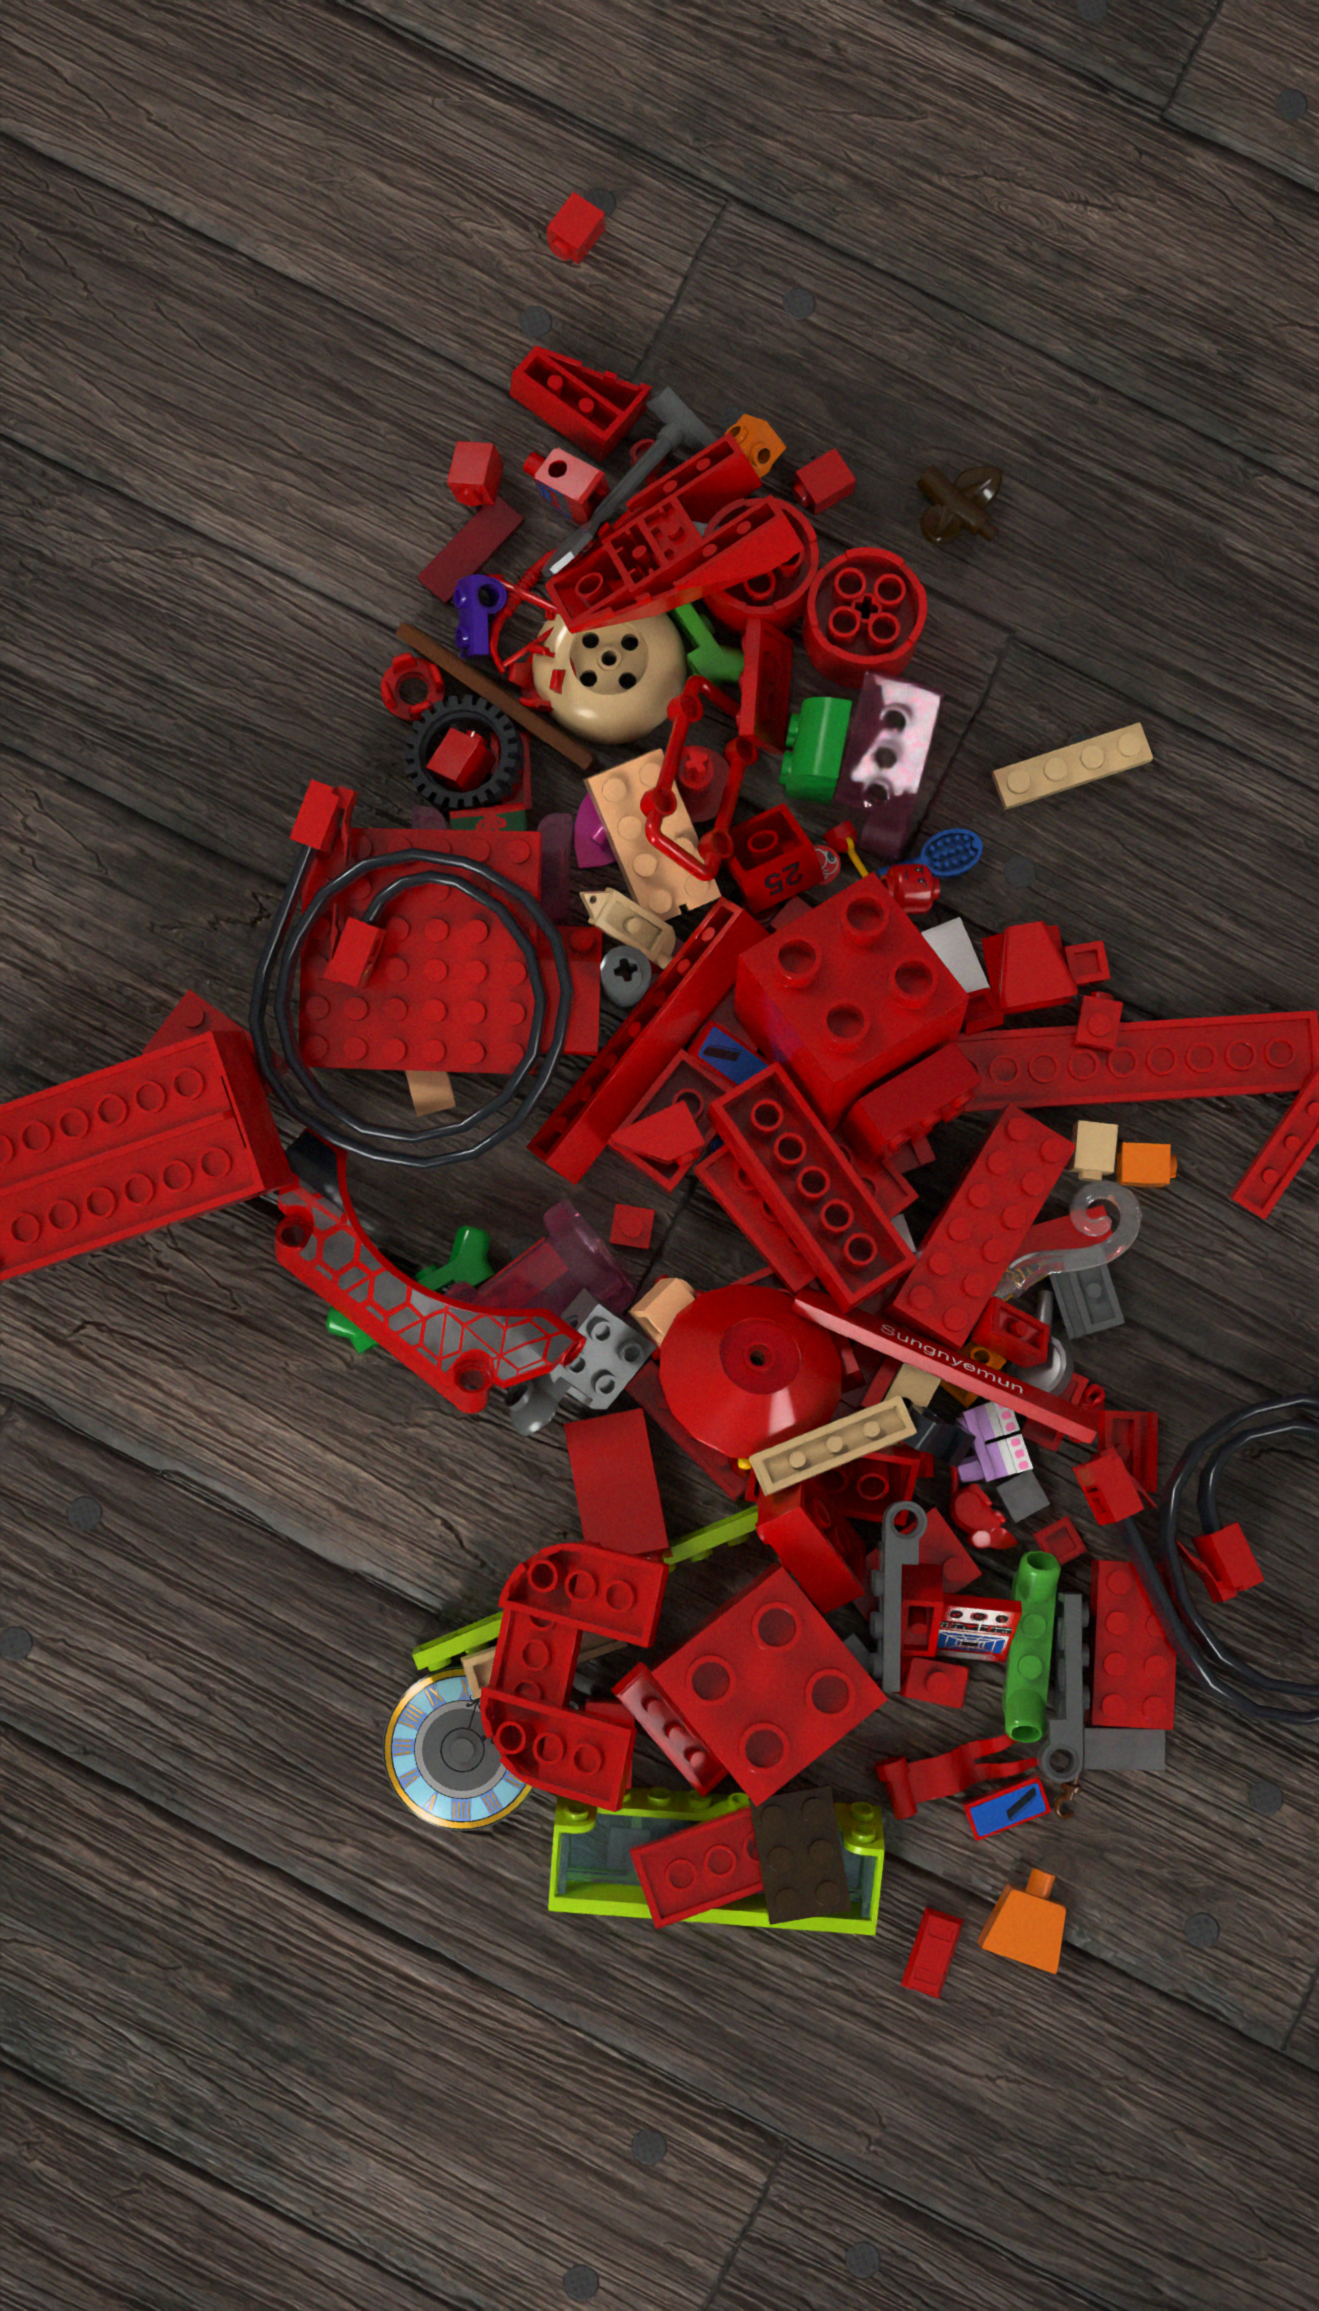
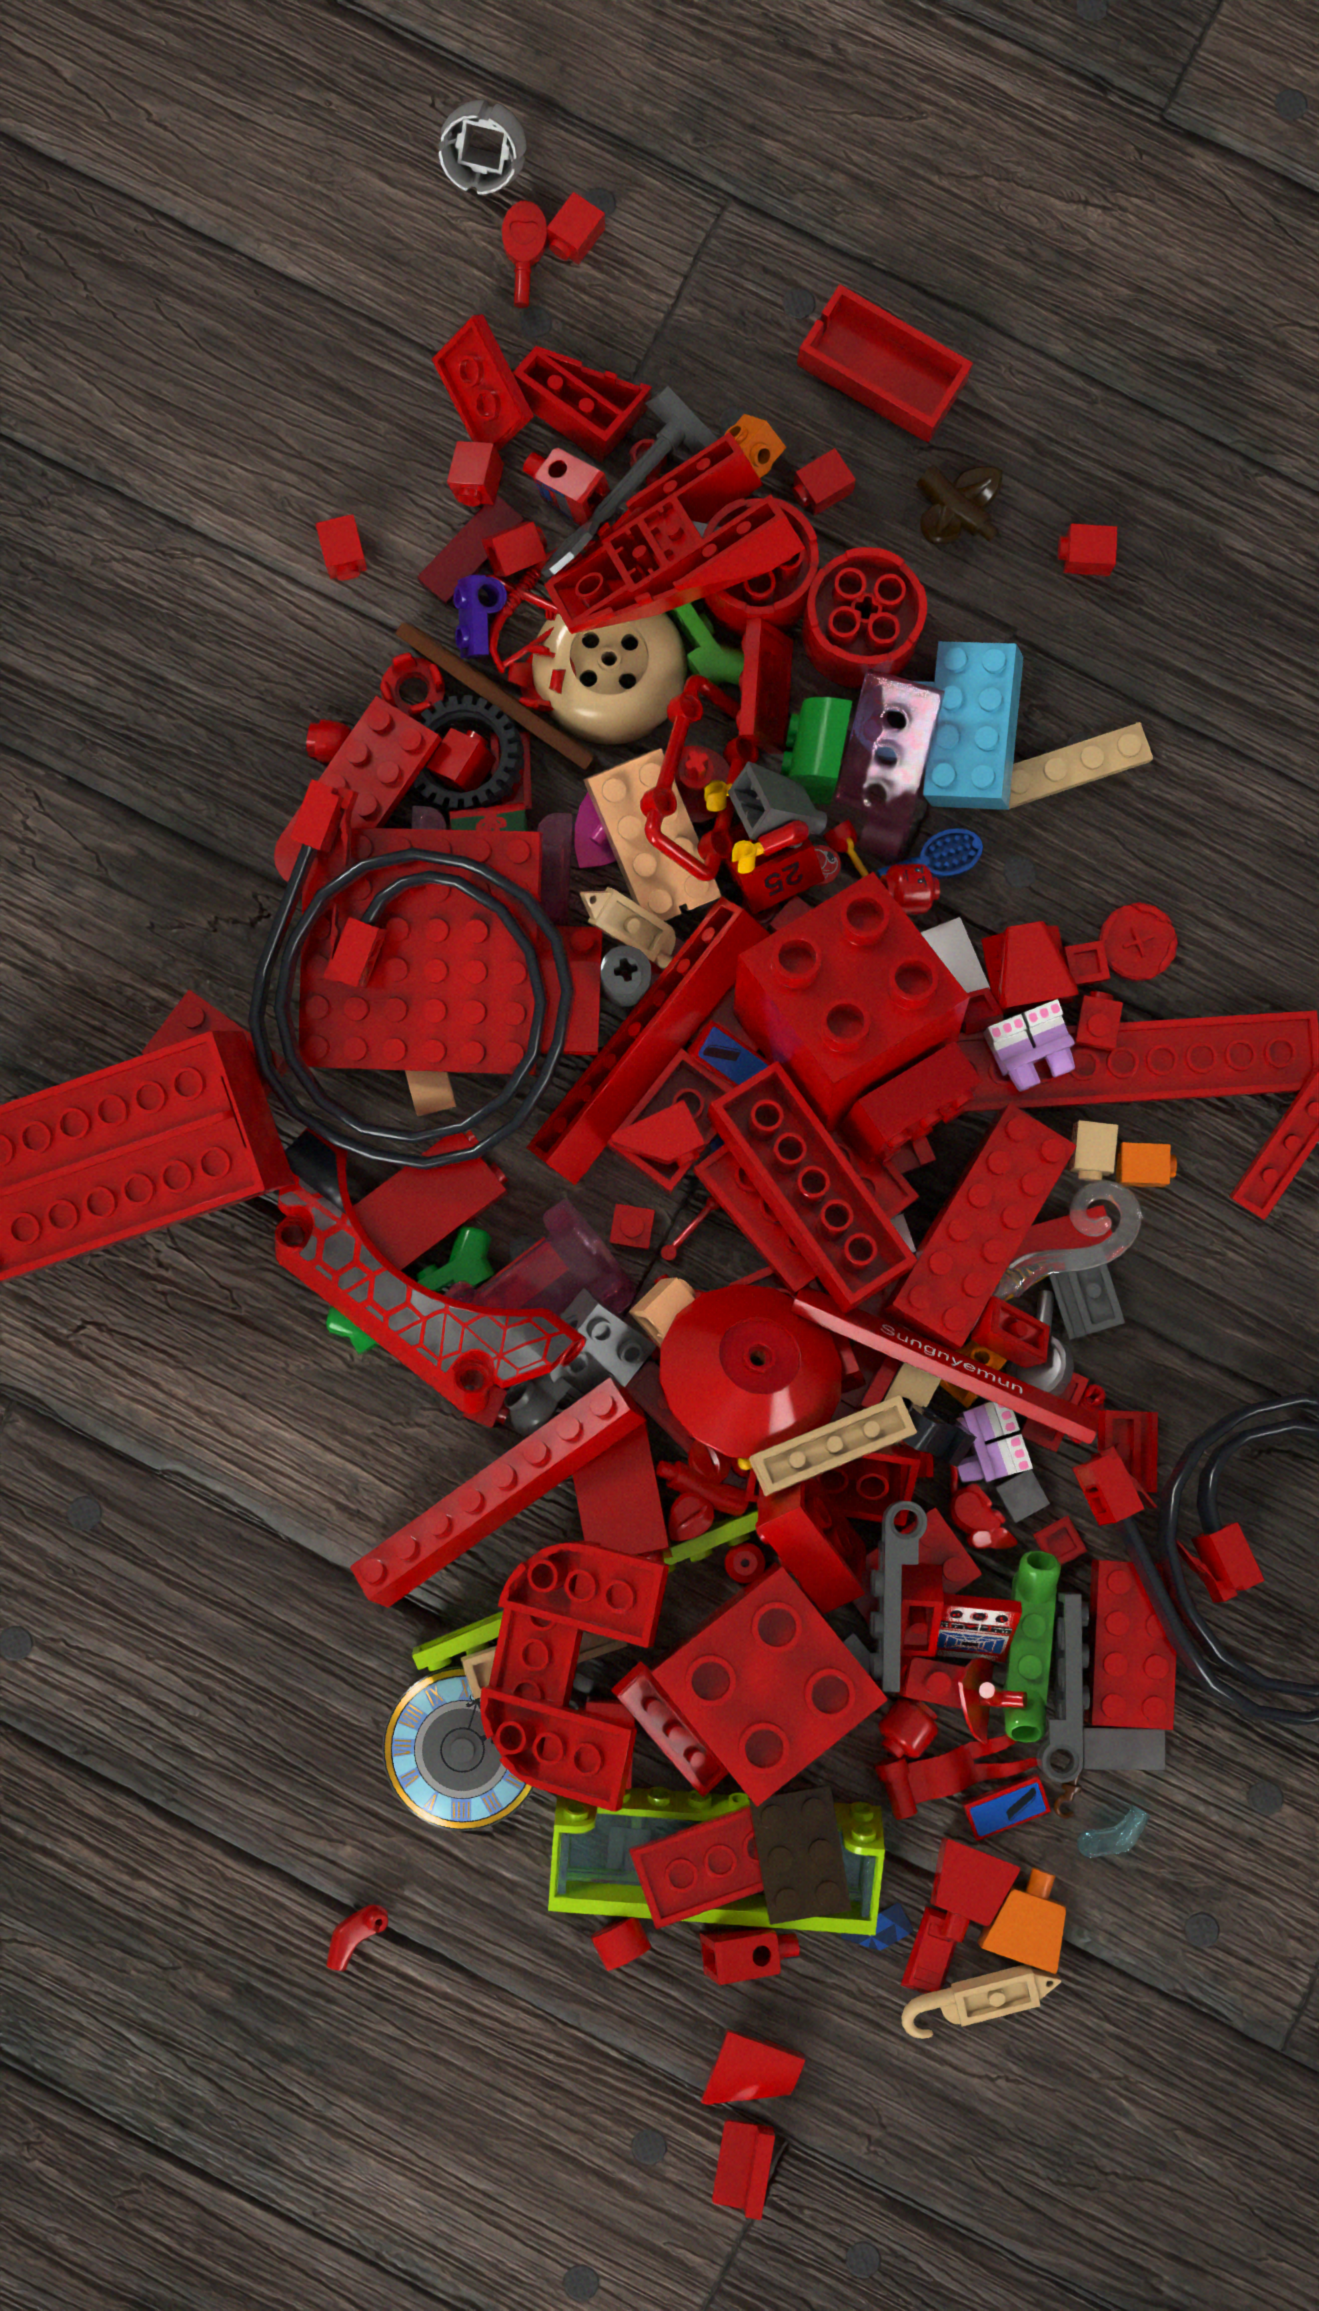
none -> red plate [274,696,443,883]
none -> red piece [306,719,352,764]
none -> red brick [315,514,368,581]
none -> red arm [326,1904,389,1971]
none -> red brick [350,1377,647,1608]
none -> red brick [352,1131,509,1273]
none -> red tile [432,314,534,451]
none -> light grey piece [439,100,527,194]
none -> red plate [463,1385,510,1429]
none -> red brick [481,522,548,577]
none -> red piece [502,200,547,308]
none -> red piece [590,1917,652,1971]
none -> red plant [655,1440,749,1541]
none -> red hinge [661,1195,721,1261]
none -> red torso [699,1926,800,1985]
none -> red slope [701,2028,805,2105]
none -> dark grey torso [704,761,827,874]
none -> red panel [712,2119,775,2220]
none -> red wheel [724,1542,765,1583]
none -> red piece [797,284,973,444]
none -> dark blue sticker [841,1903,913,1951]
none -> medium azure brick [855,641,1024,810]
none -> red head [878,1698,938,1759]
none -> tan plate [901,1964,1061,2039]
none -> red torso [930,1838,1021,1943]
none -> red shield [958,1657,1027,1744]
none -> lavender hips [983,999,1075,1092]
none -> red brick [1057,524,1118,576]
none -> clear light blue arm [1077,1805,1150,1858]
none -> red tile [1098,902,1178,982]

